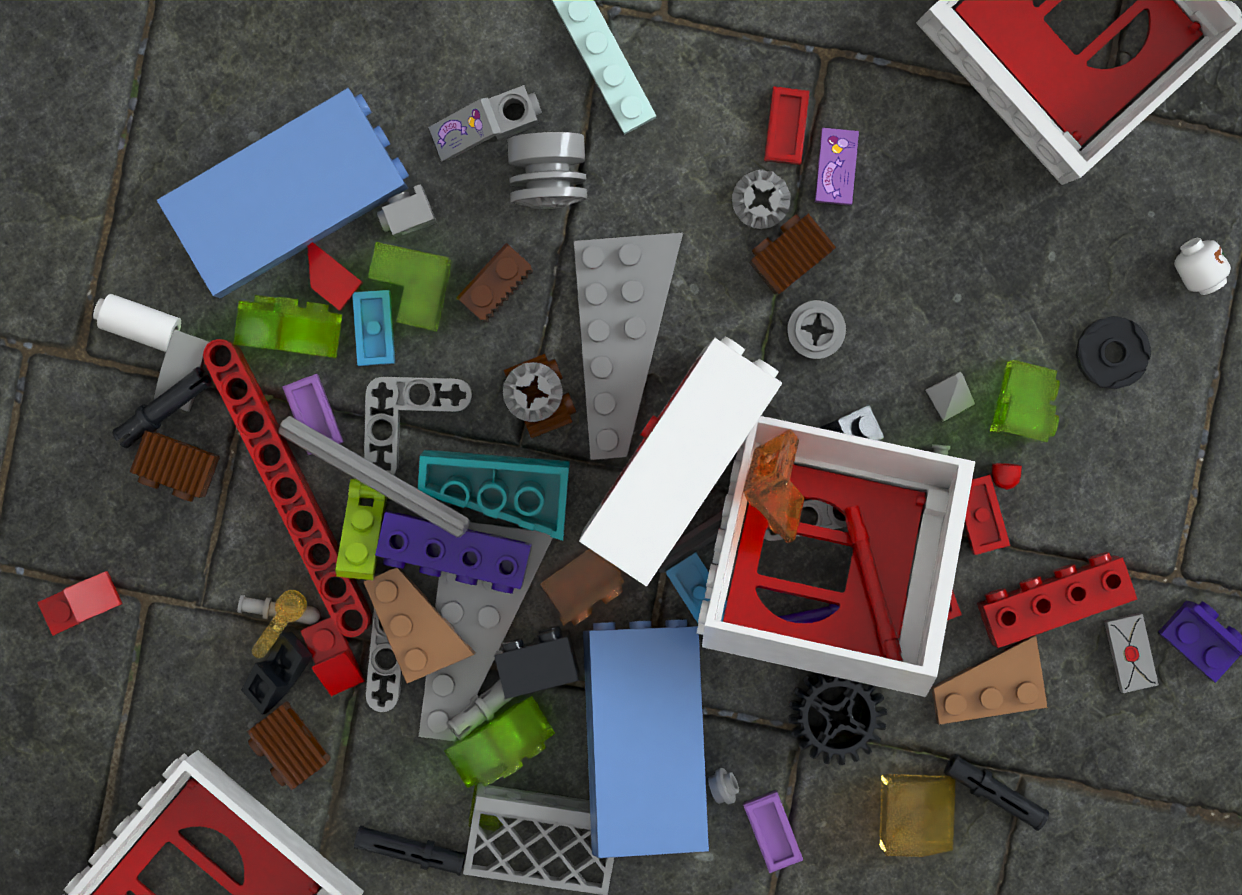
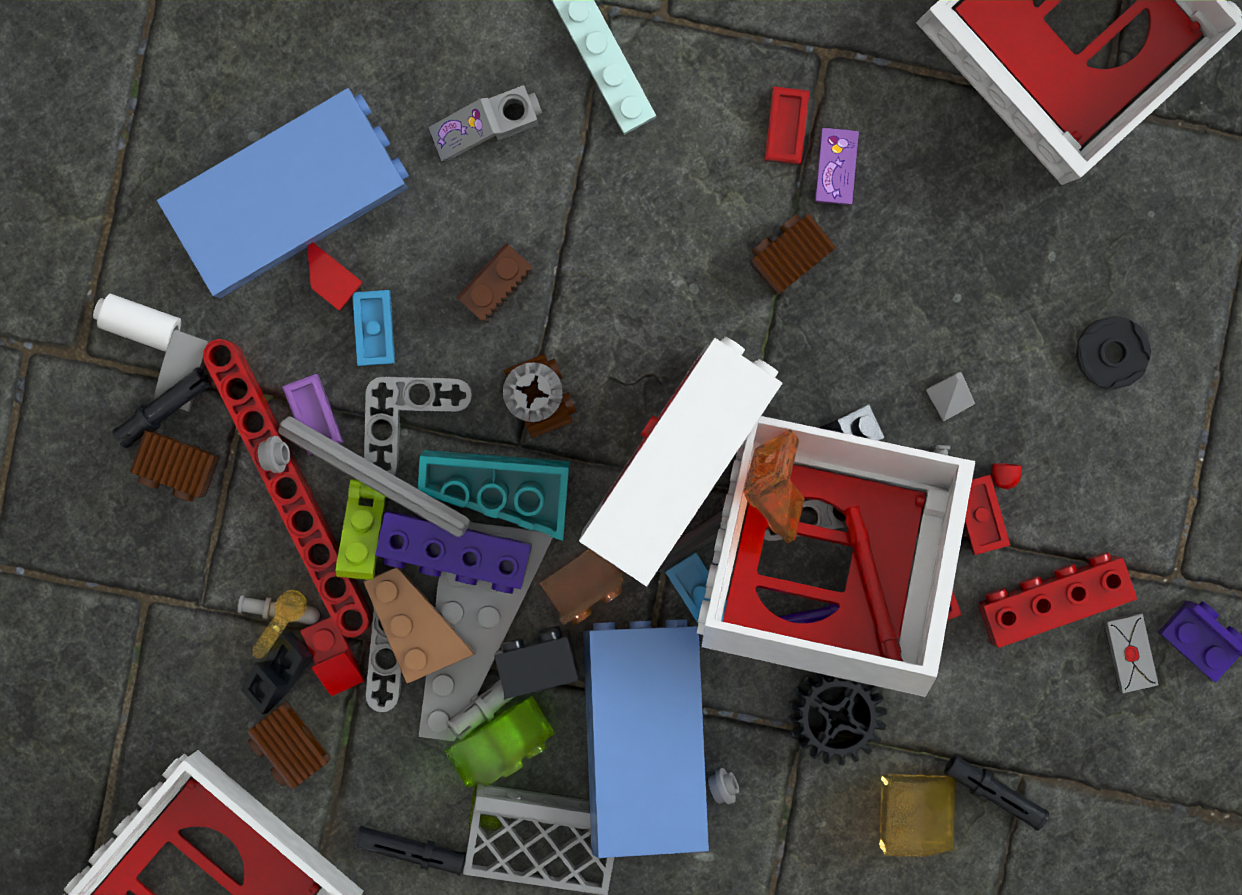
slope [37,571,122,636] -> none
clear neon green brick [233,295,342,358] -> none
clear neon green brick [368,242,452,332] -> none
light grey brick [377,184,437,239] -> none
light grey wheel [507,132,587,209] -> none
light grey wing [574,233,683,460] -> none
light grey gear [732,170,791,229] -> none
medium lavender tile [743,790,803,873] -> none
light grey gear [787,300,846,359] -> none
medium nougat wing [931,635,1048,725] -> none
clear neon green brick [990,360,1060,442] -> none
white head [1174,238,1231,295] -> none
none -> light grey plate [258,436,290,473]

